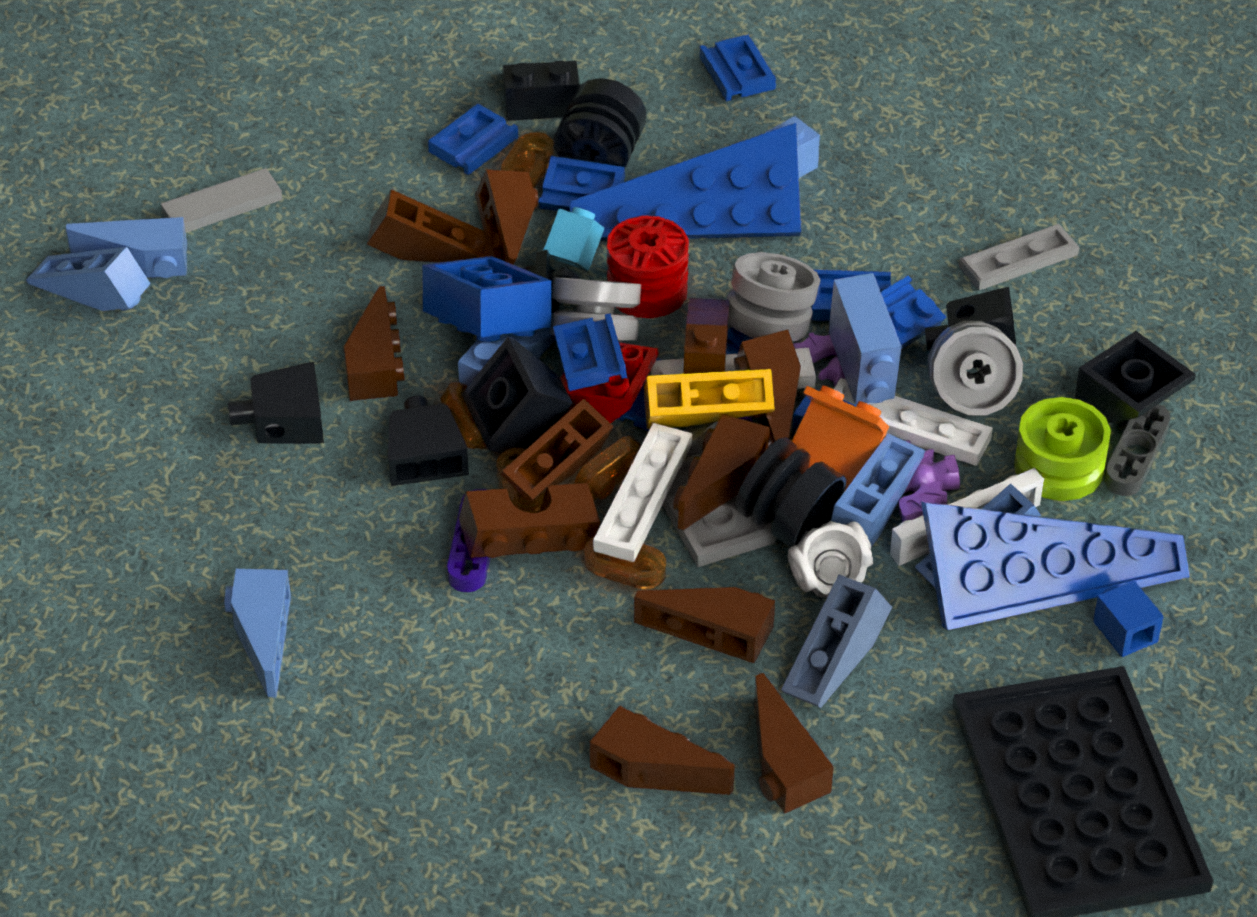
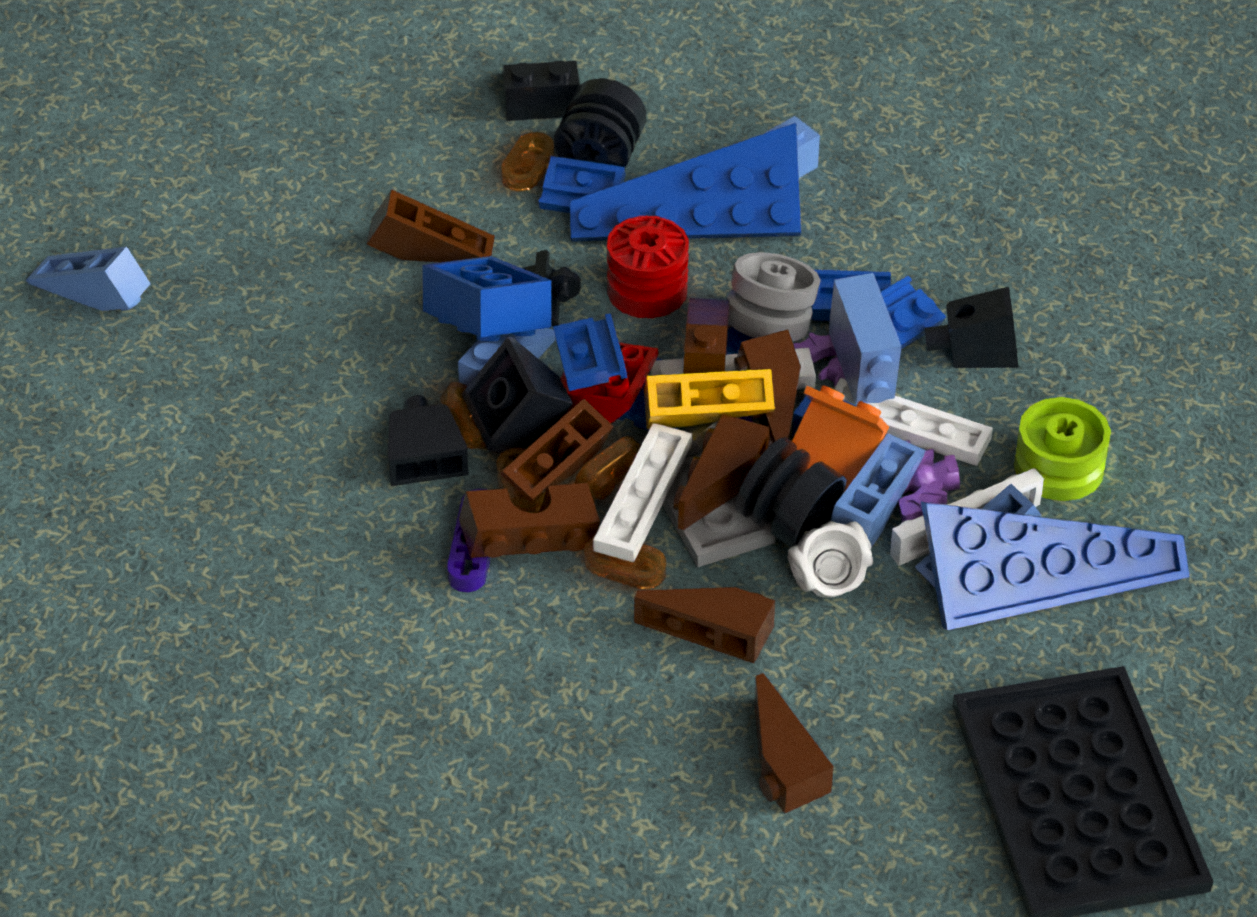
medium blue slope [66,217,187,278] -> none
light grey tile [161,168,282,233] -> none
medium blue slope [225,569,291,697] -> none
black torso [228,362,324,444] -> none
reddish brown slope [344,286,405,401] -> none
blue plate [428,104,518,175] -> none
reddish brown slope [475,169,538,265] -> none
medium azure brick [544,207,604,271] -> none
light grey wheel [549,278,641,340] -> none
reddish brown slope [590,706,735,795] -> none
blue plate [700,35,776,101] -> none
sand blue slope [781,575,892,708] -> none
light grey wheel [928,321,1023,415] -> none
light grey tile [959,224,1079,290] -> none
black slope [1075,331,1196,423] -> none
blue brick [1093,581,1164,657] -> none
dark grey beam [1105,404,1170,496] -> none

